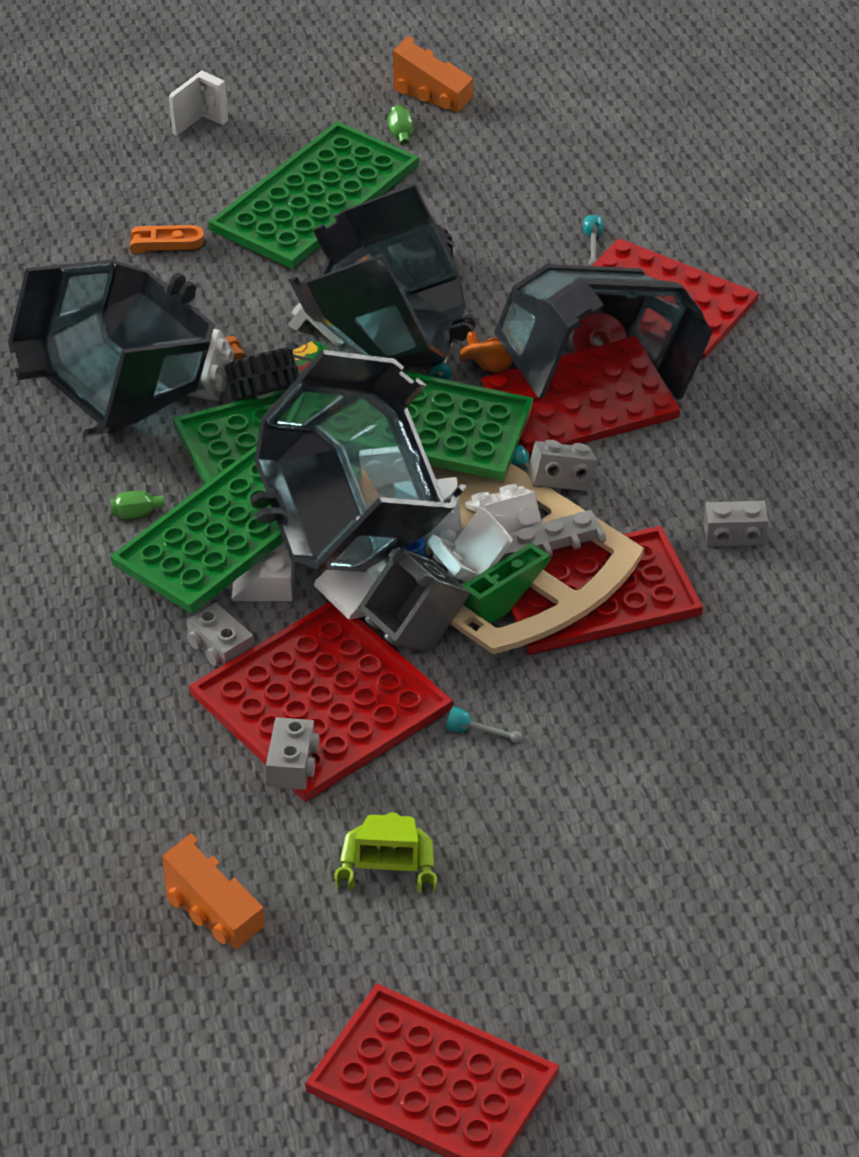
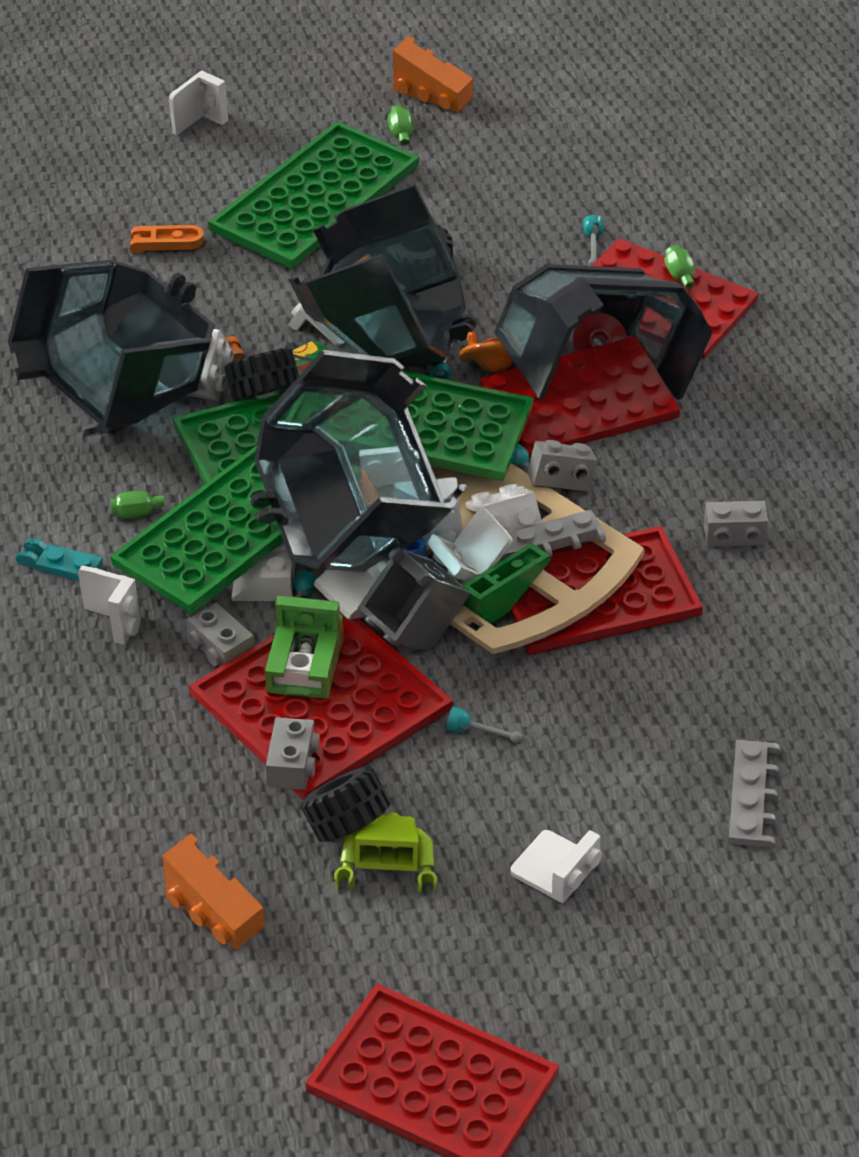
none -> teal hinge [15,538,103,581]
none -> white bracket [78,566,141,645]
none -> bright green brick [265,596,344,699]
none -> teal hinge [293,570,318,598]
none -> black tyre [300,767,391,842]
none -> white bracket [511,830,602,904]
none -> bright green plant [664,245,695,290]
none -> light grey hinge [728,740,780,848]

